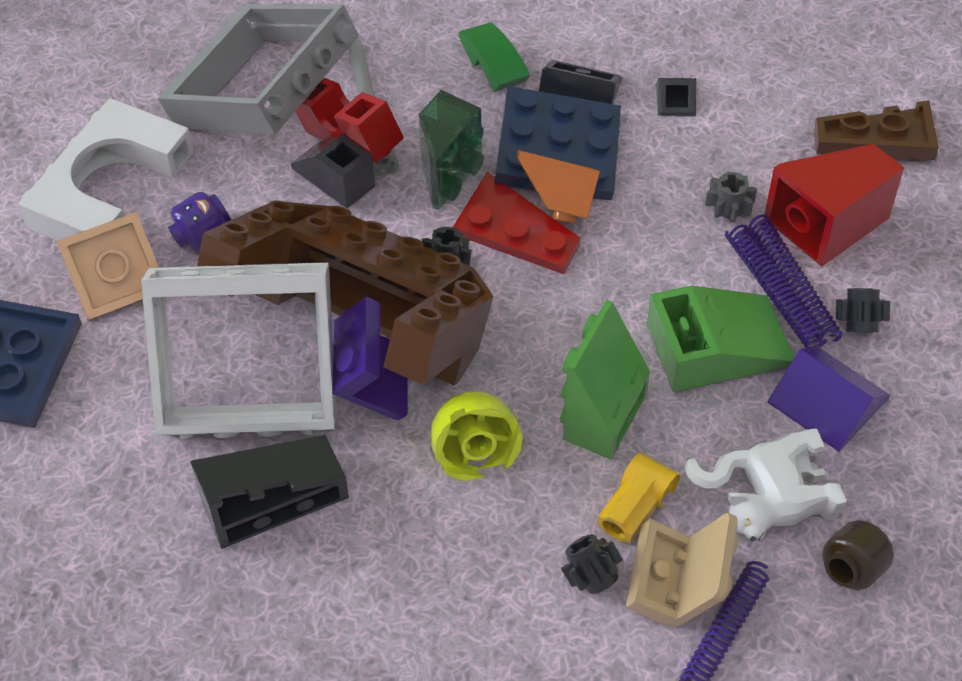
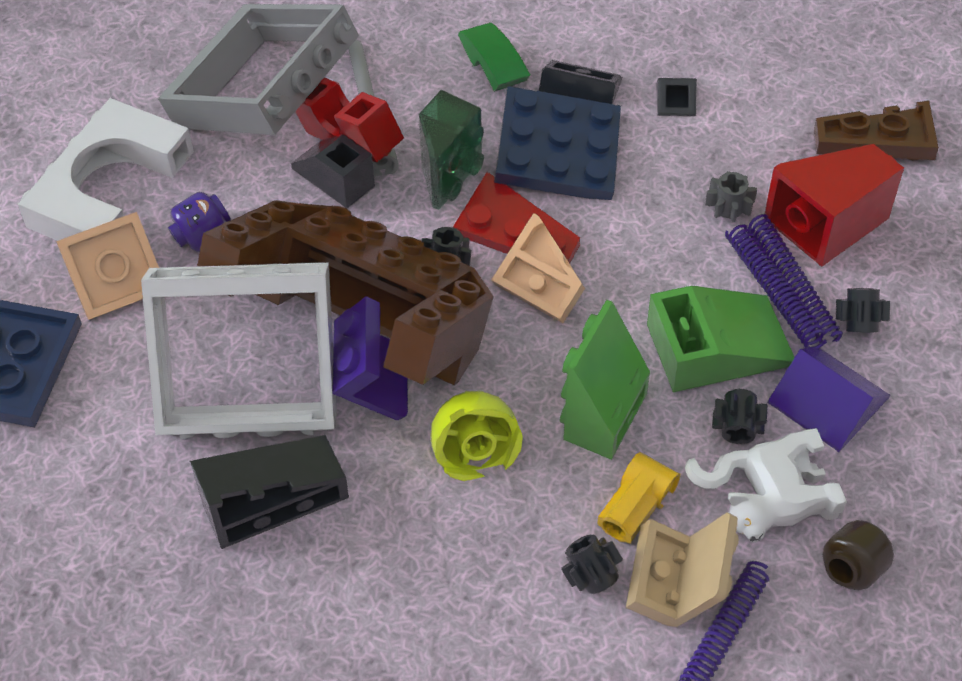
orange slope [516,150,600,223] -> none
none -> light nougat wing [491,213,585,323]
none -> black gear [712,389,768,444]

